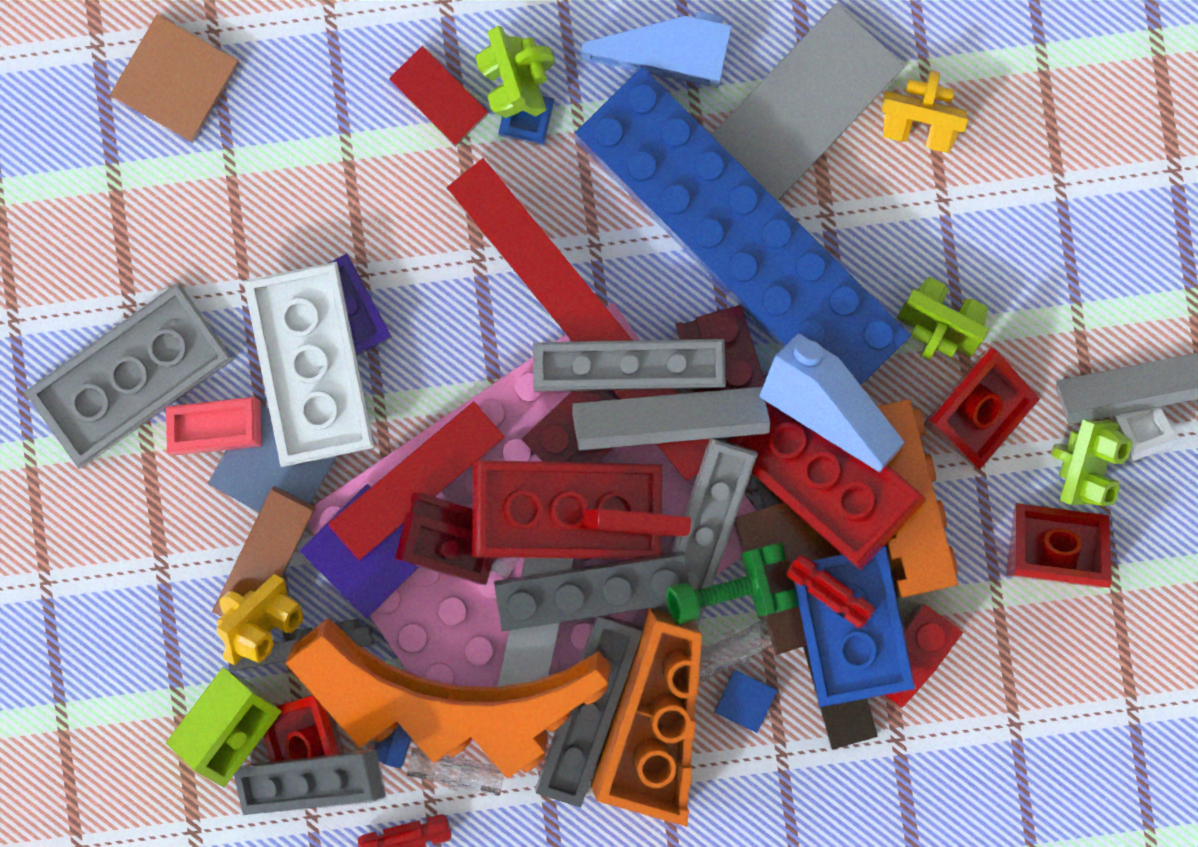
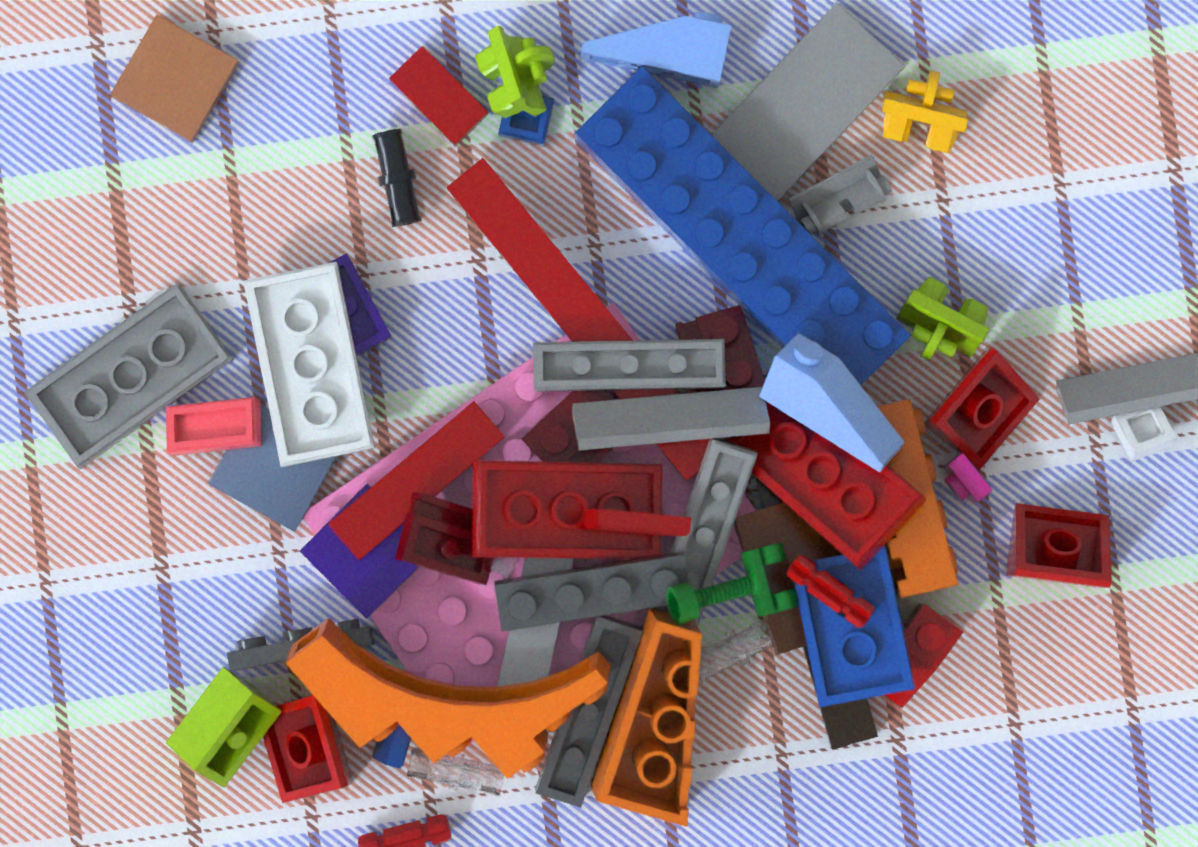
dark orange tile [212,486,317,617] -> none
yellow hips [216,574,303,665] -> none
dark grey plate [234,749,387,815] -> none
blue tile [714,669,778,733] -> none
lime hips [1051,419,1133,506] -> none
none -> black pin [372,129,422,227]
none -> light grey hinge [789,155,892,236]
none -> dark pink plate [943,453,992,503]

